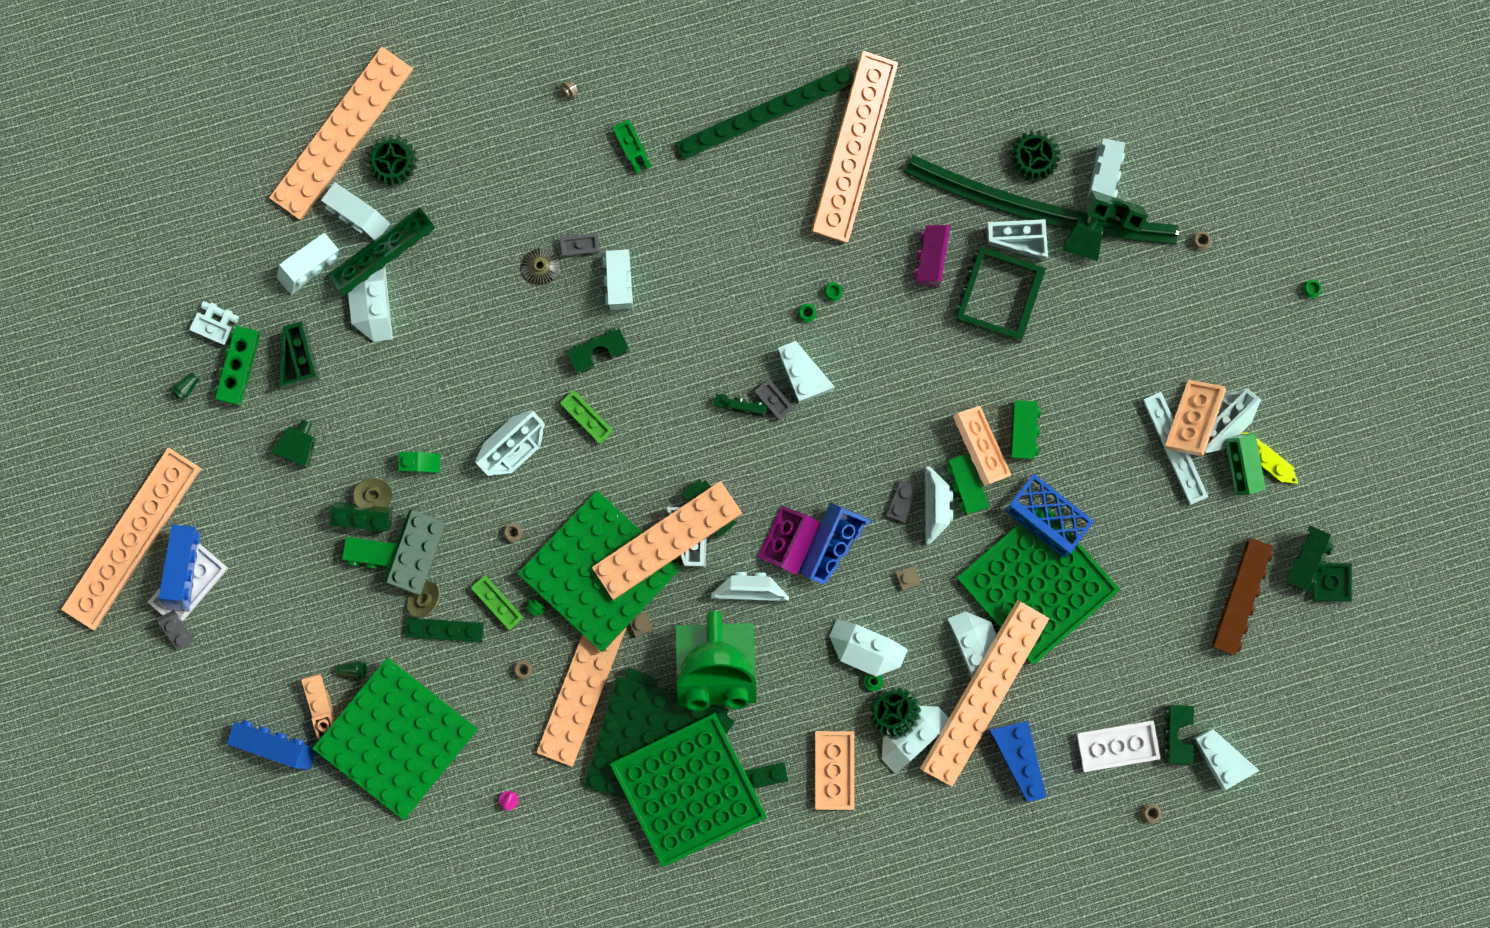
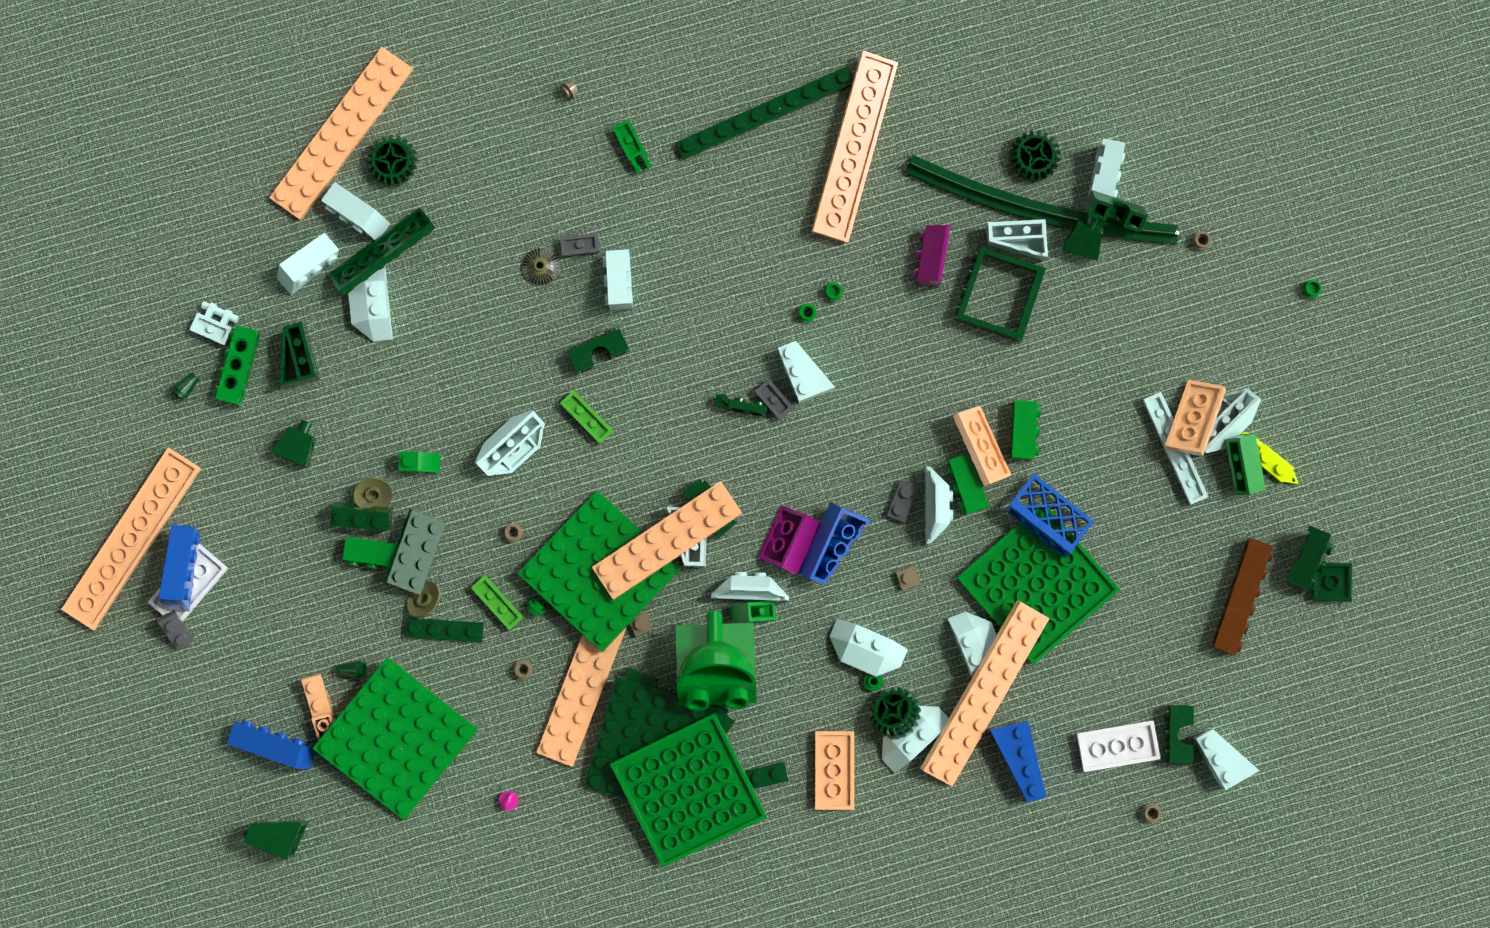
none -> dark green slope [243,820,309,860]
none -> green slope [731,601,776,623]

